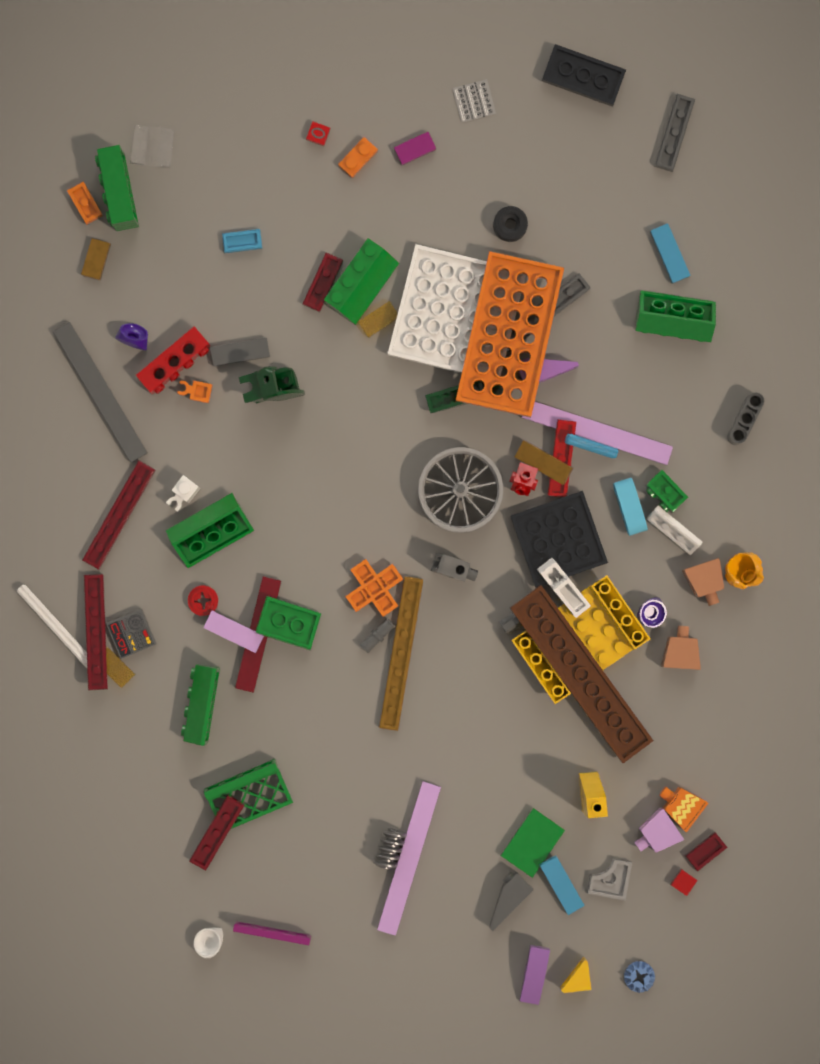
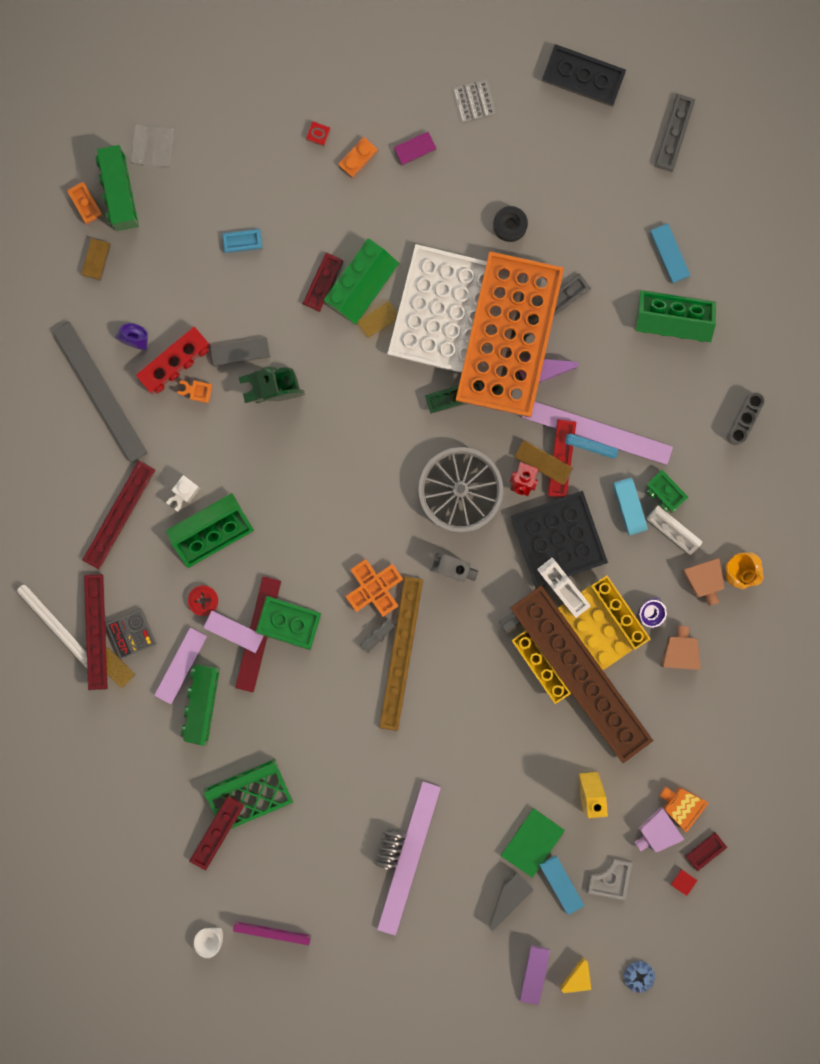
none -> lavender tile [154,627,208,704]

